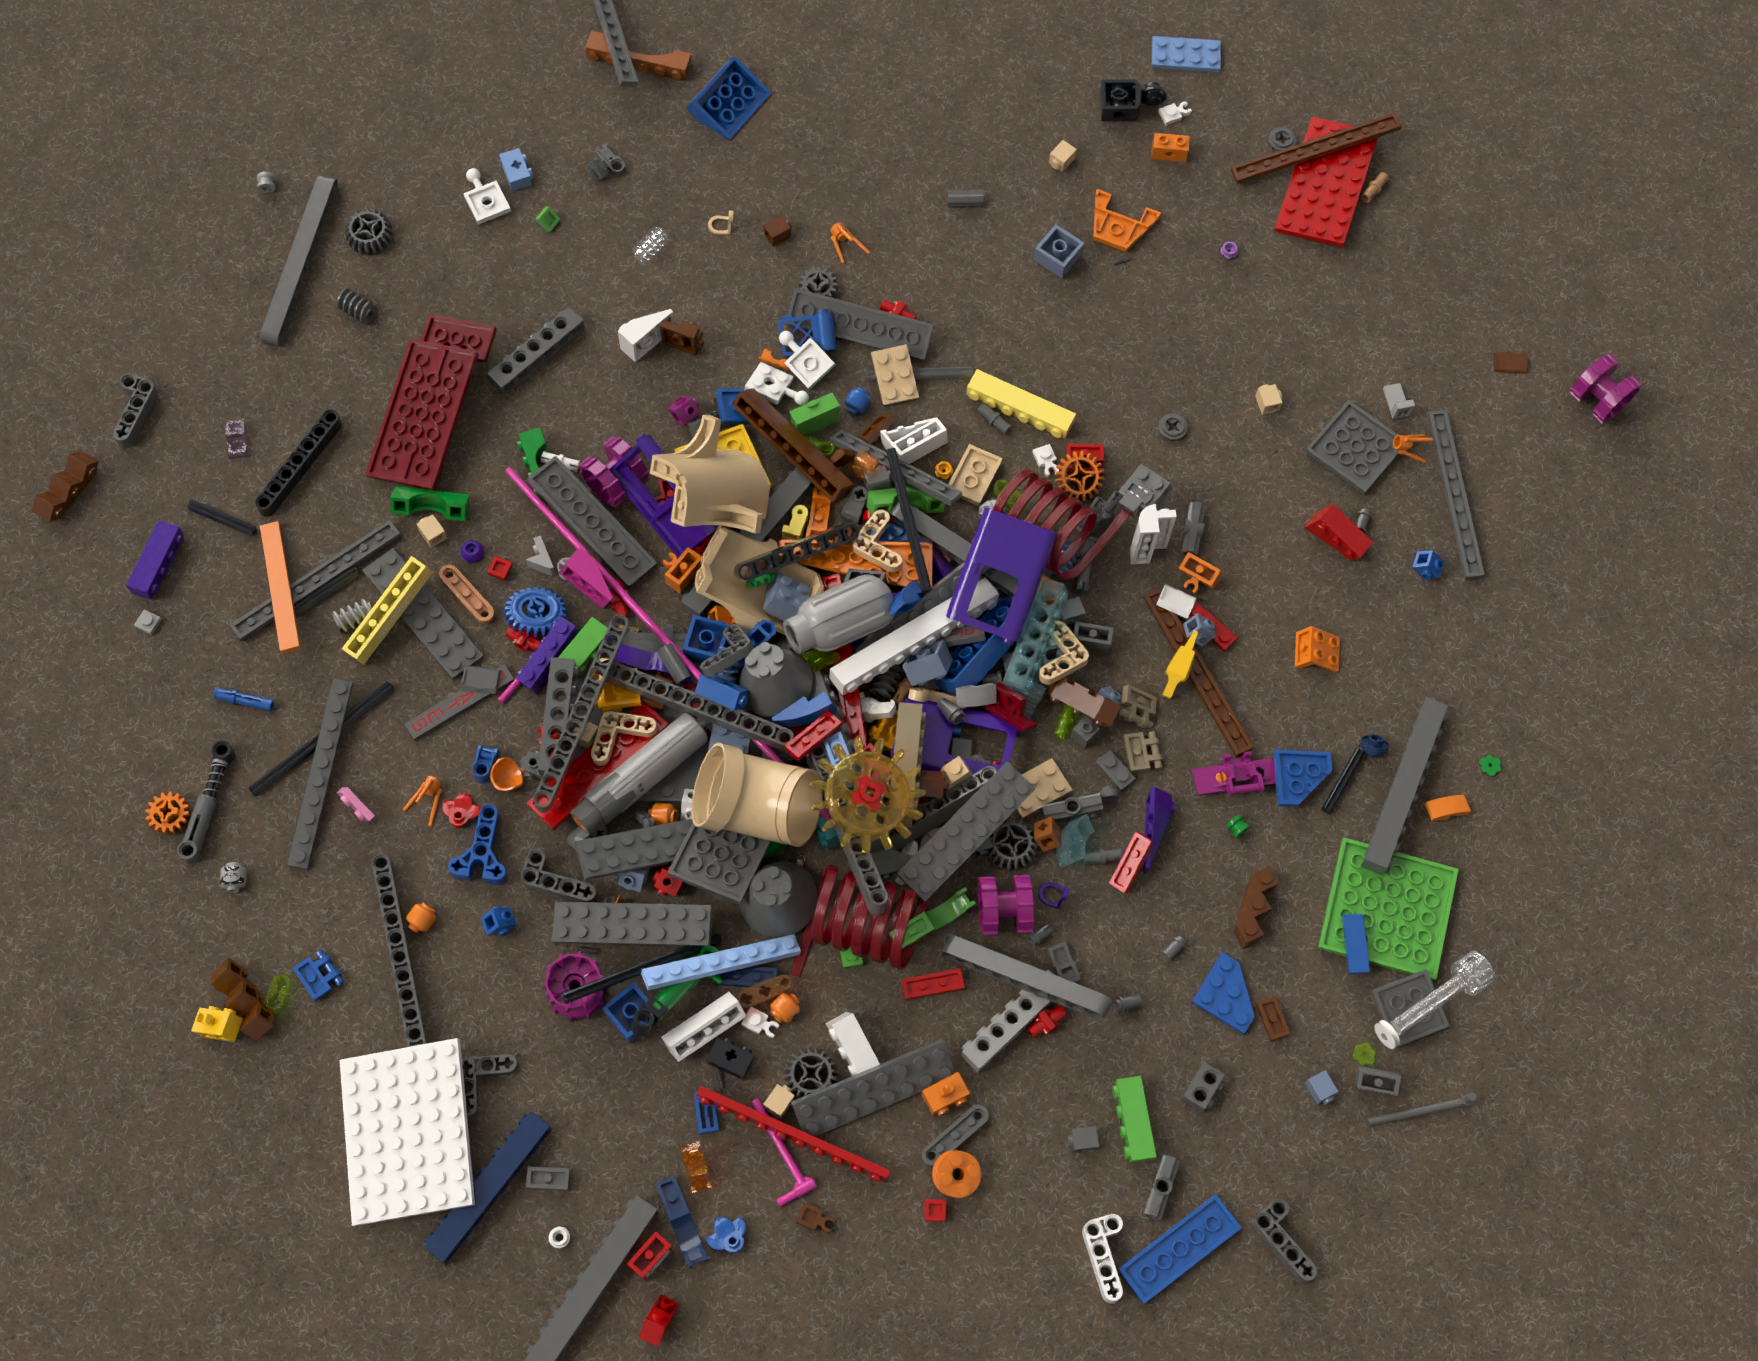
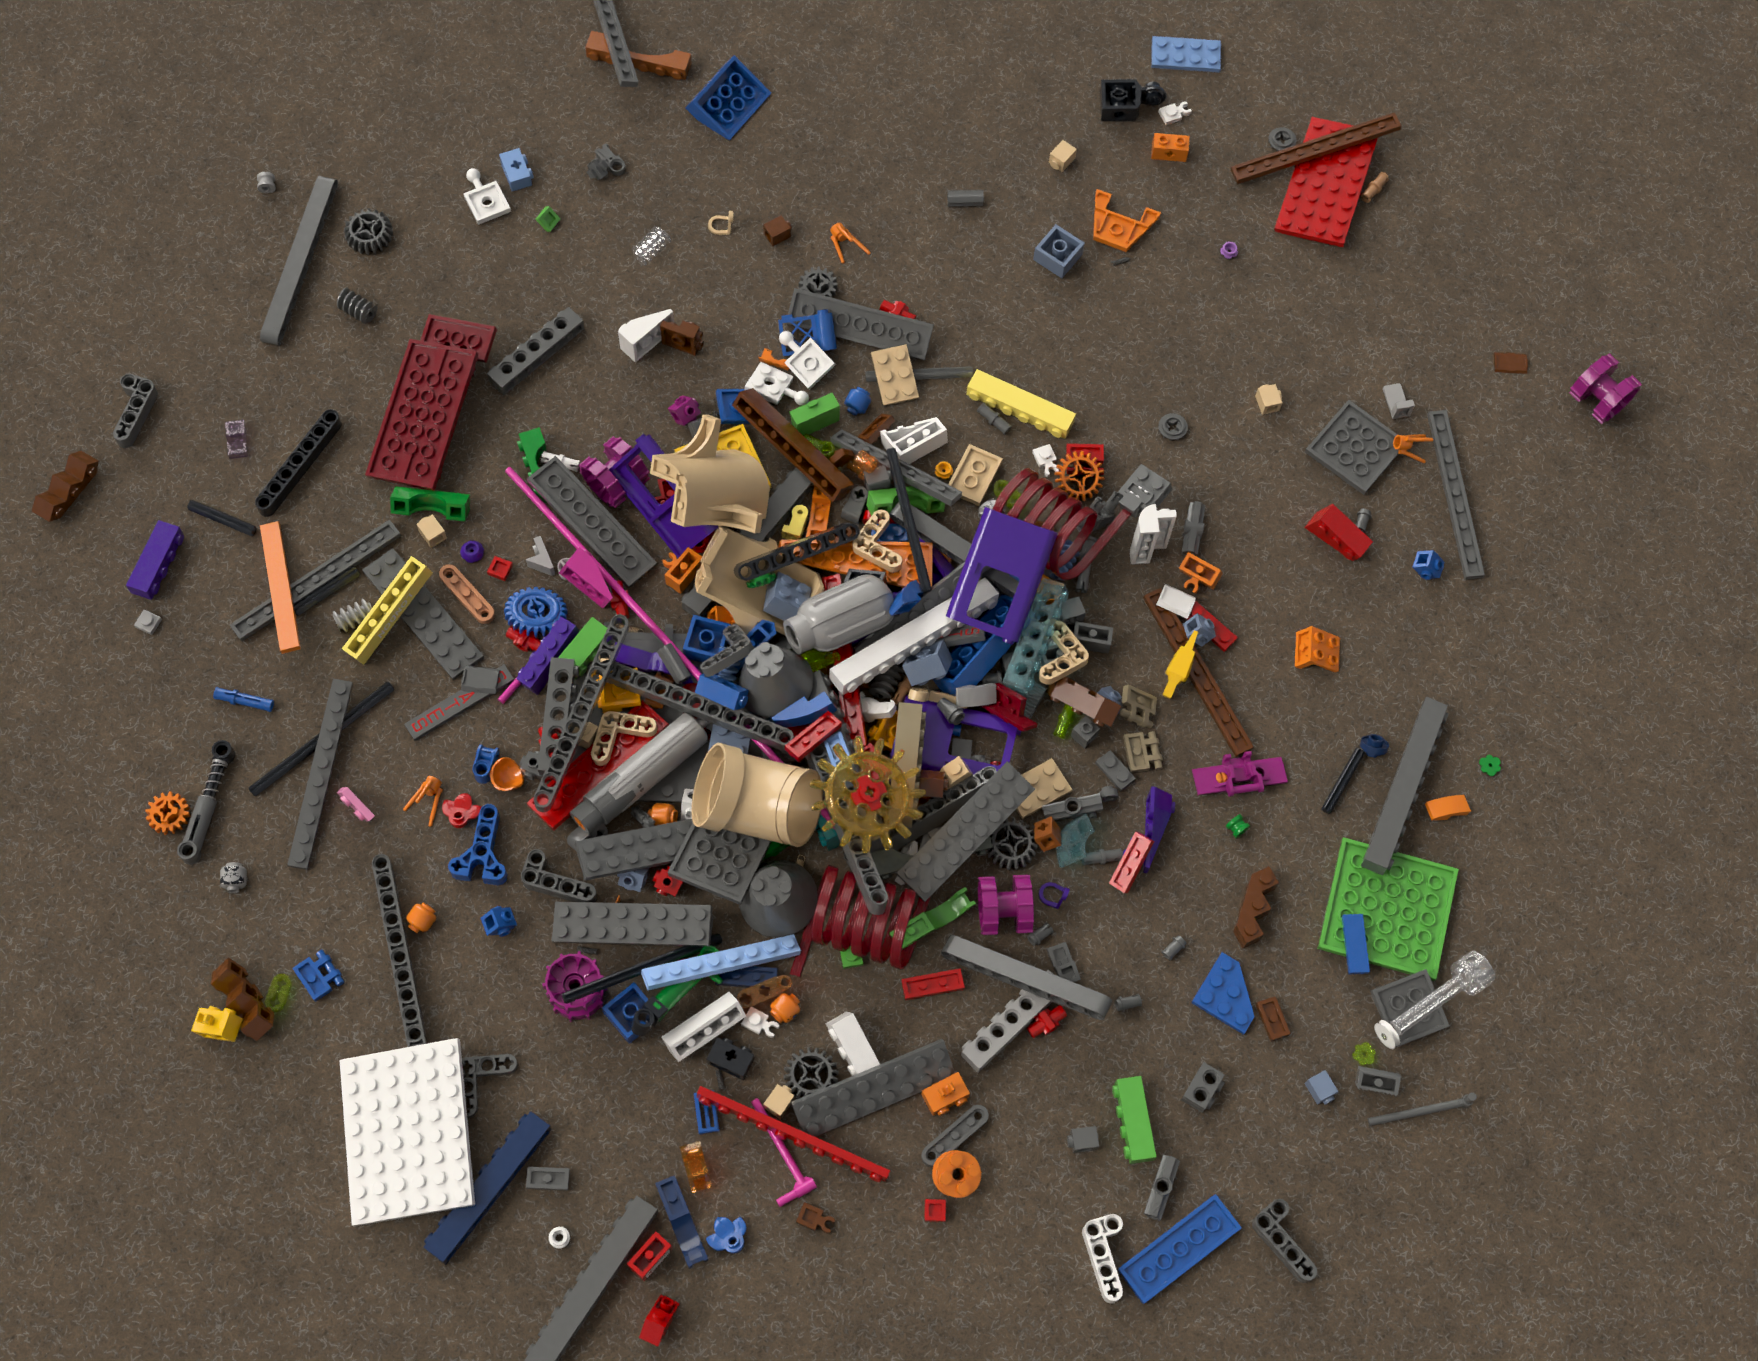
blue plate [1273,749,1332,807] -> none

